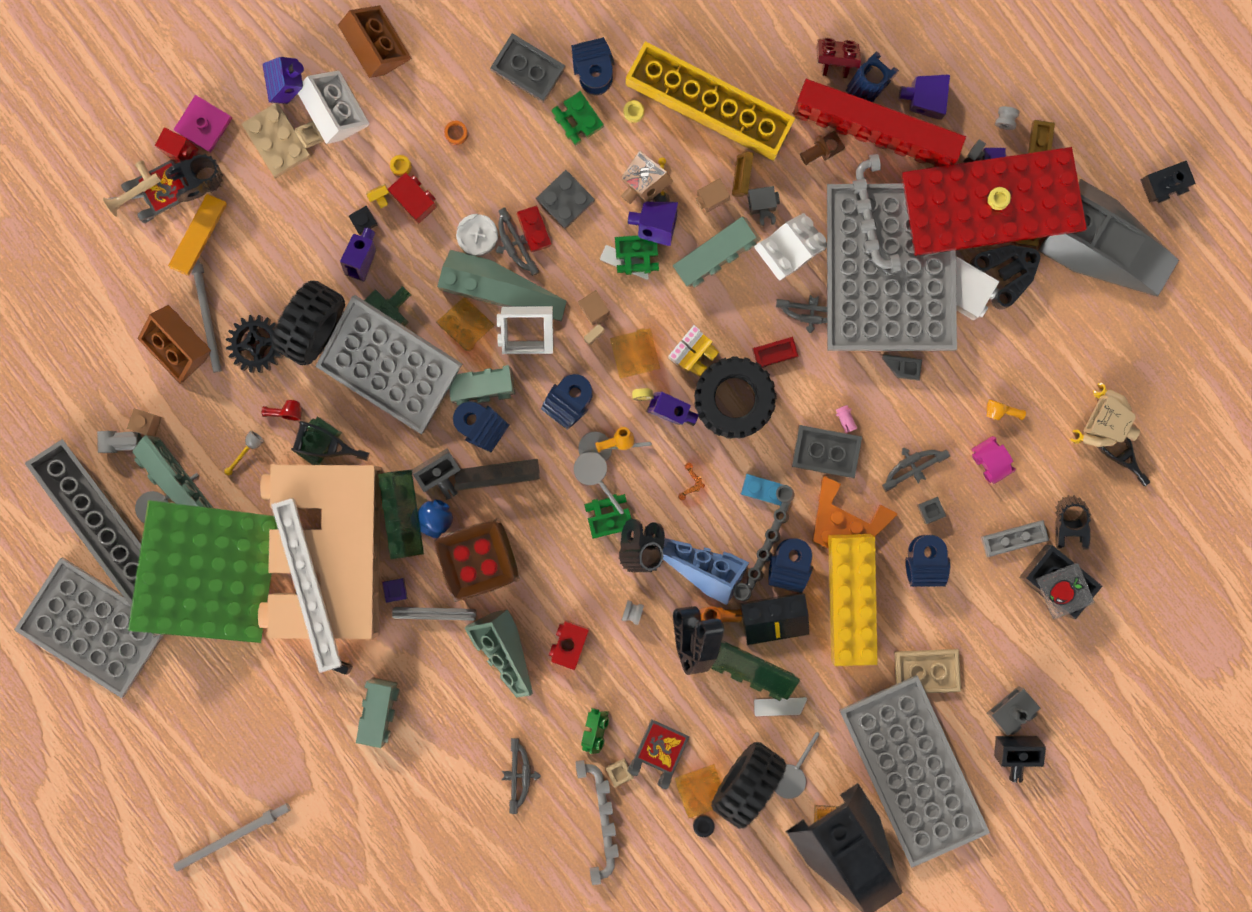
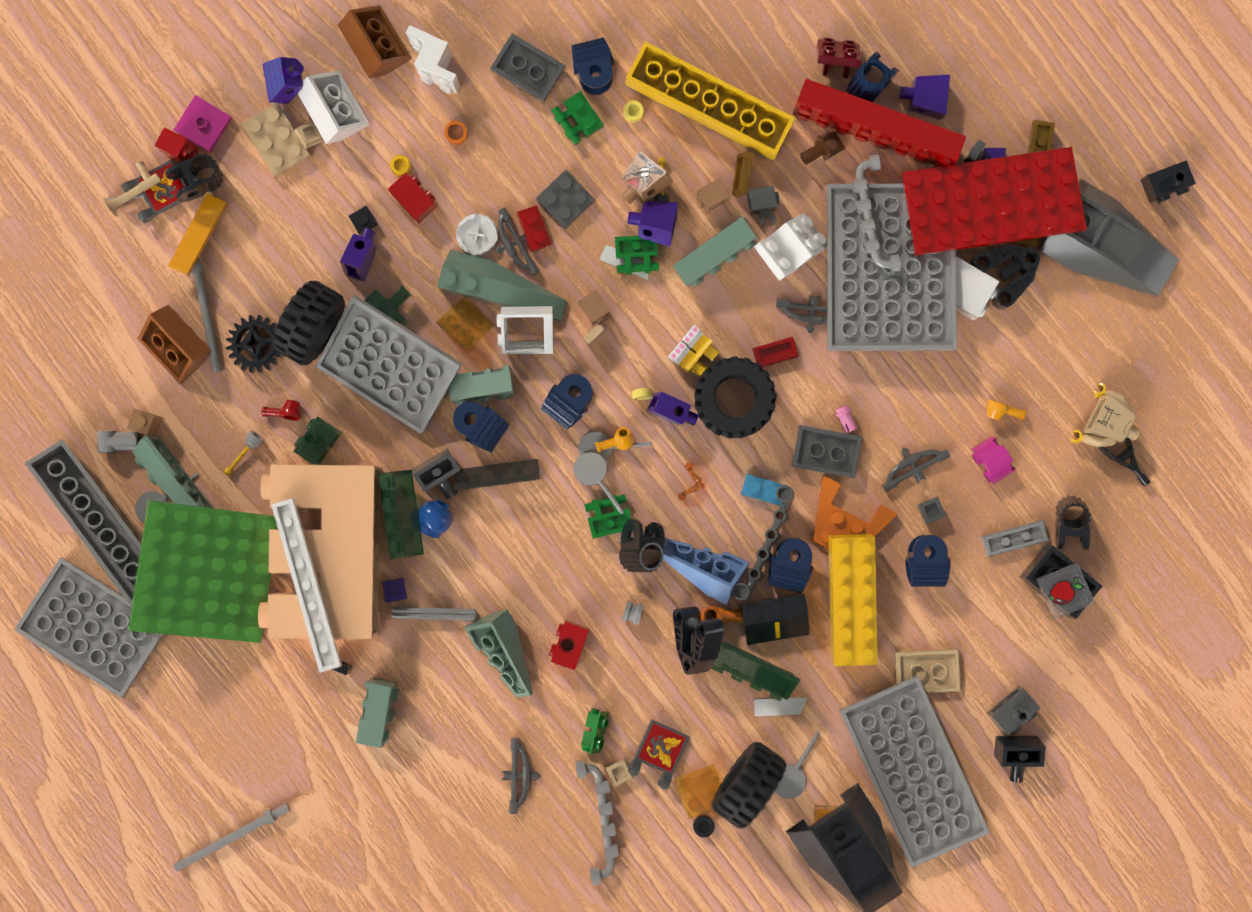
black piece [291,421,370,461] -> none
yellow tile [366,184,389,208] -> none
reddish brown piece [434,518,520,602] -> none
clear yellow hinge [610,328,661,379] -> none
dark grey tile [882,354,922,381] -> none
light yellow tile [988,187,1011,210] -> none
light grey wheel [995,106,1020,130] -> none
none -> white bracket [406,25,461,94]

